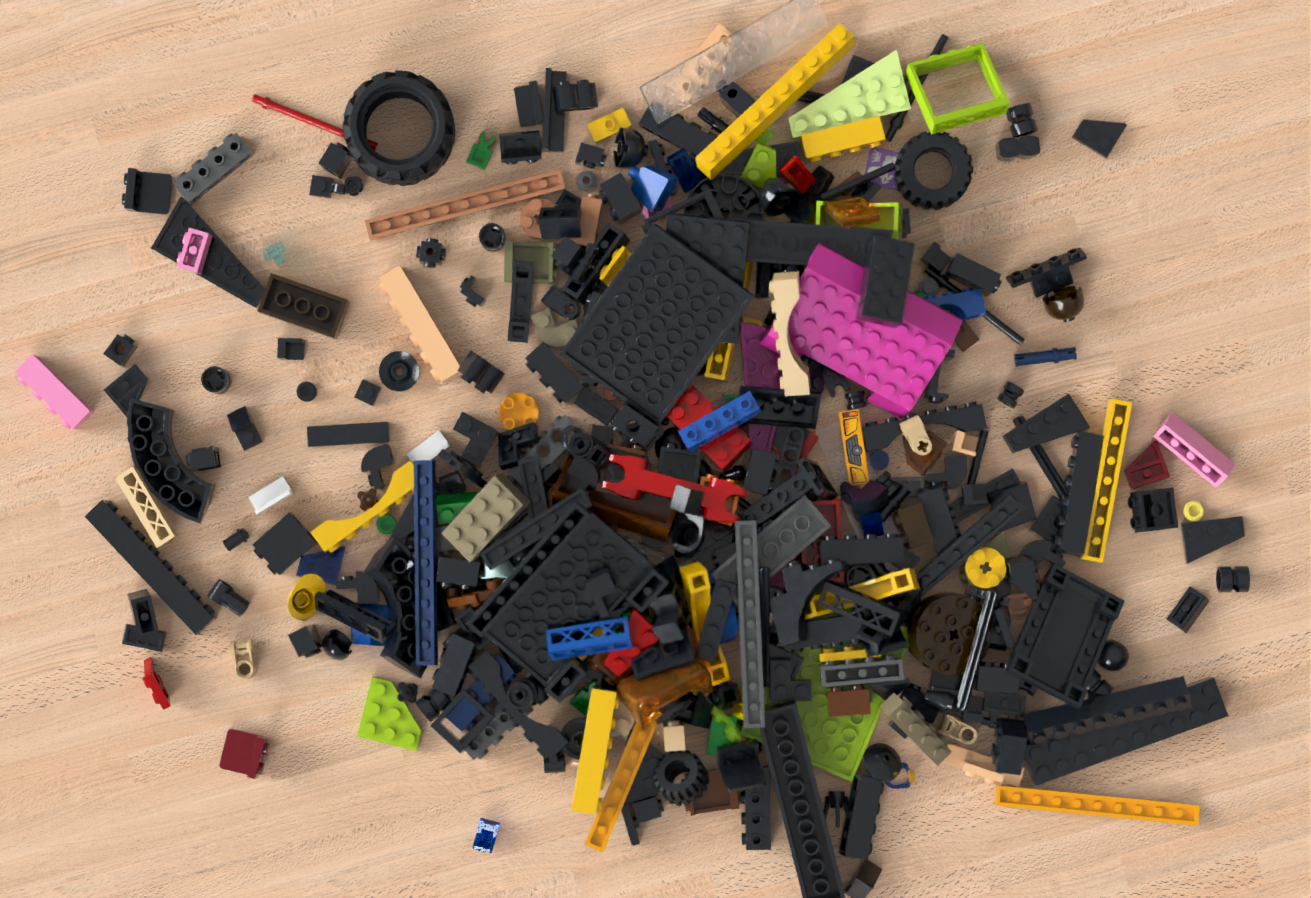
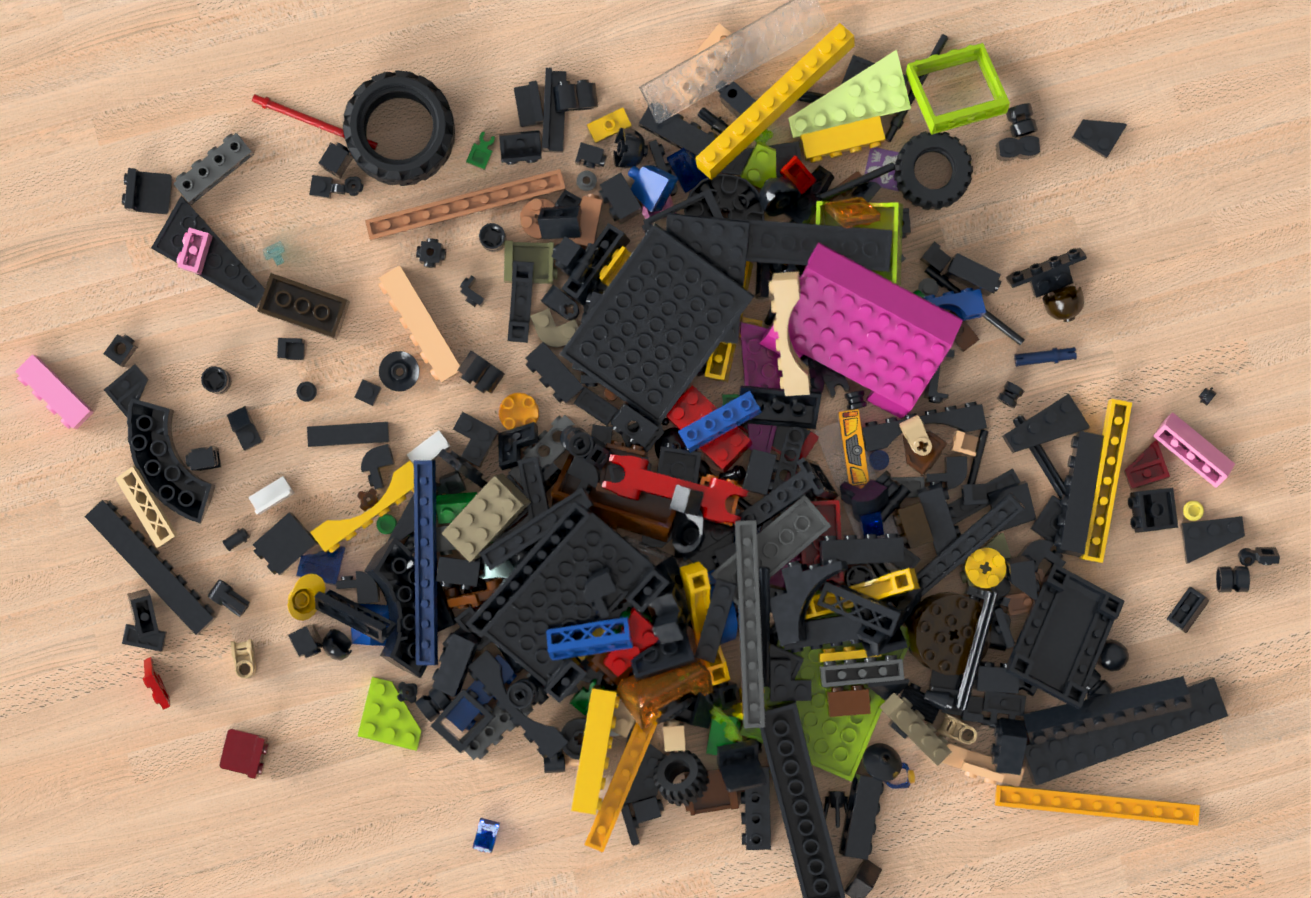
black brick [856,235,915,328] -> none
none -> black plate [1198,387,1217,406]
none -> black plate [1238,547,1280,566]

